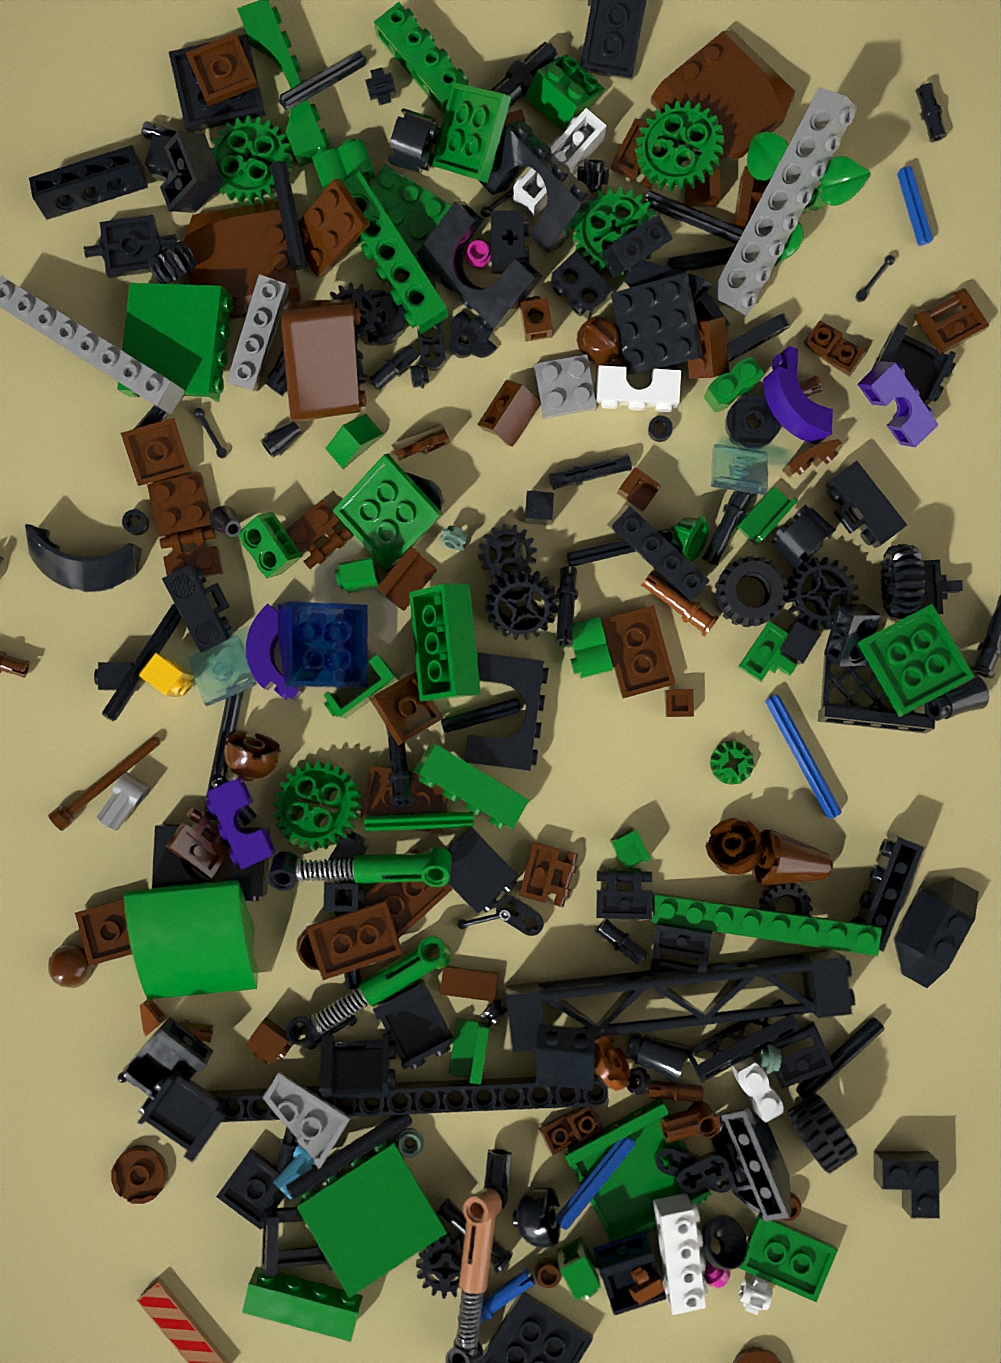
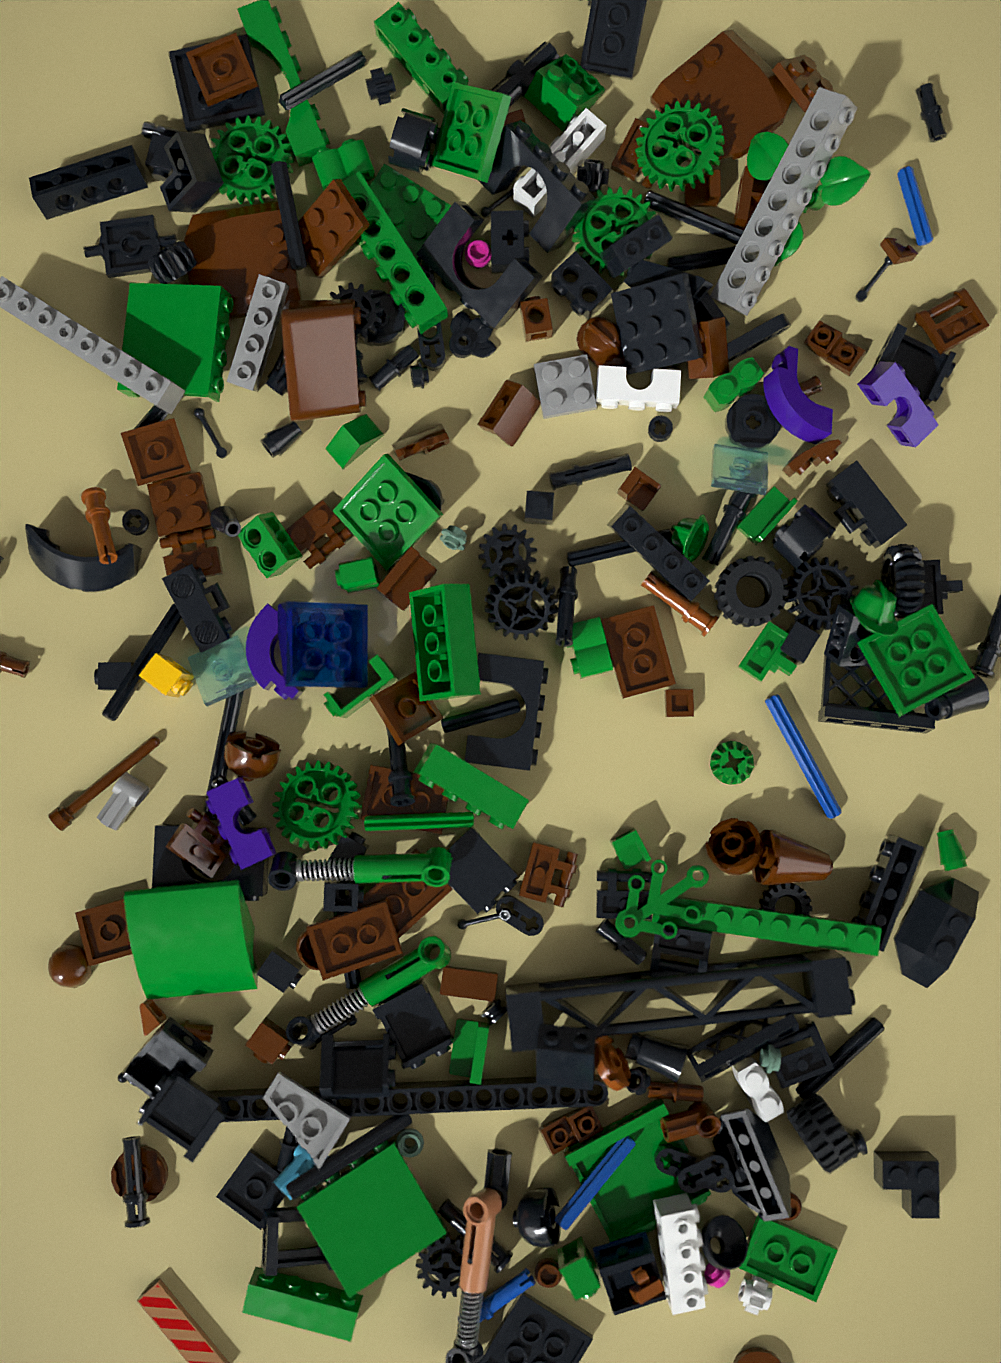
none -> dark orange pin [81,487,118,564]
none -> black pin [122,1136,151,1228]
none -> black brick [257,947,303,993]
none -> green plant [615,859,709,939]
none -> reddish brown plate [772,55,833,113]
none -> black bush [848,1129,868,1158]
none -> green piece [850,580,898,636]
none -> reddish brown tile [880,238,918,265]
none -> green cone [937,829,968,871]

